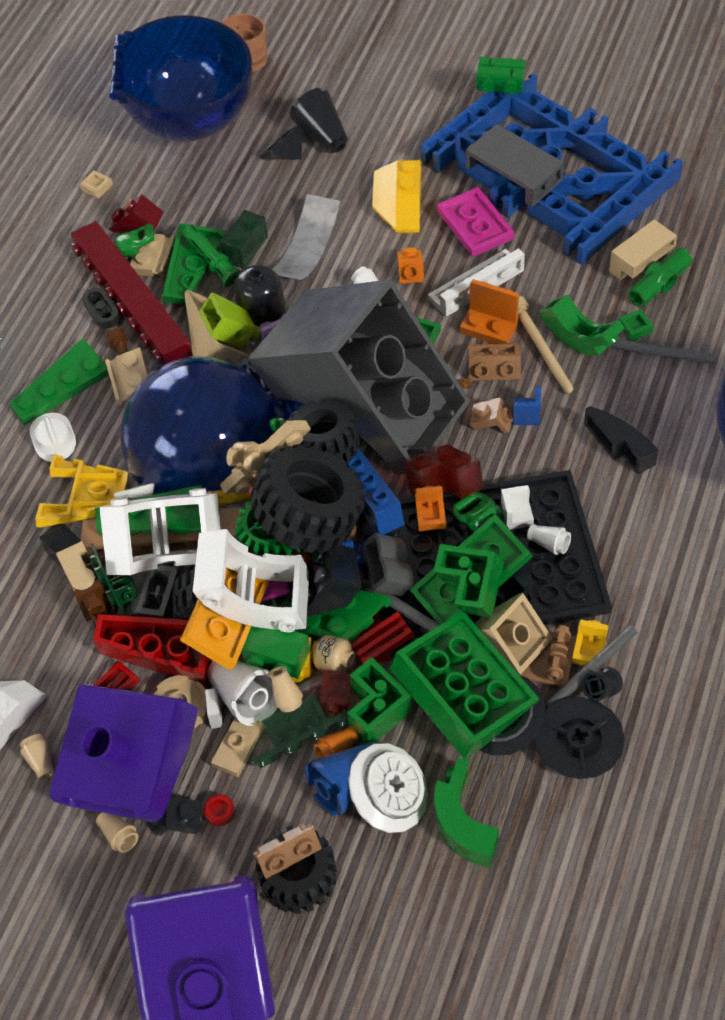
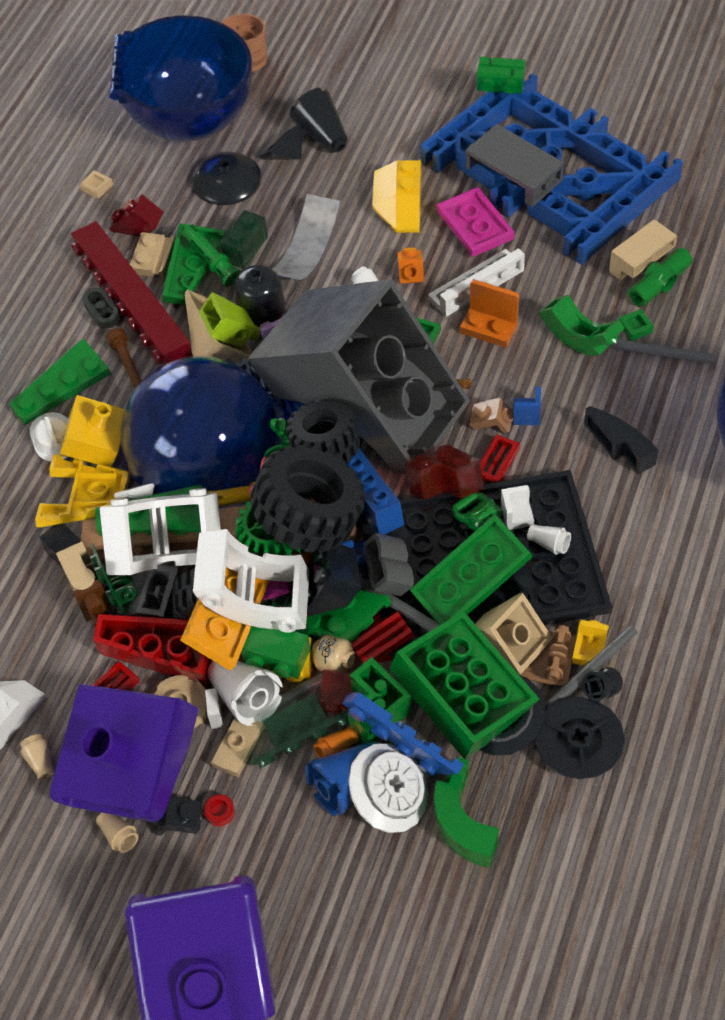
tan plate [105,348,154,405] -> none
green piece [115,224,155,258] -> none
tan plate [220,420,311,495] -> none
medium nougat hinge [253,823,322,879] -> none
black tyre [256,825,337,914] -> none
tan cone [269,666,303,712] -> none
orange bracket [415,486,446,531] -> none
green brick [433,544,504,618] -> none
medium nougat bracket [468,343,521,381] -> none
tan piece [518,296,573,394] -> none
none -> yellow brick [60,395,128,467]
none -> black dish [192,152,261,205]
none -> blue wing [342,692,464,776]
none -> red tile [473,434,520,484]

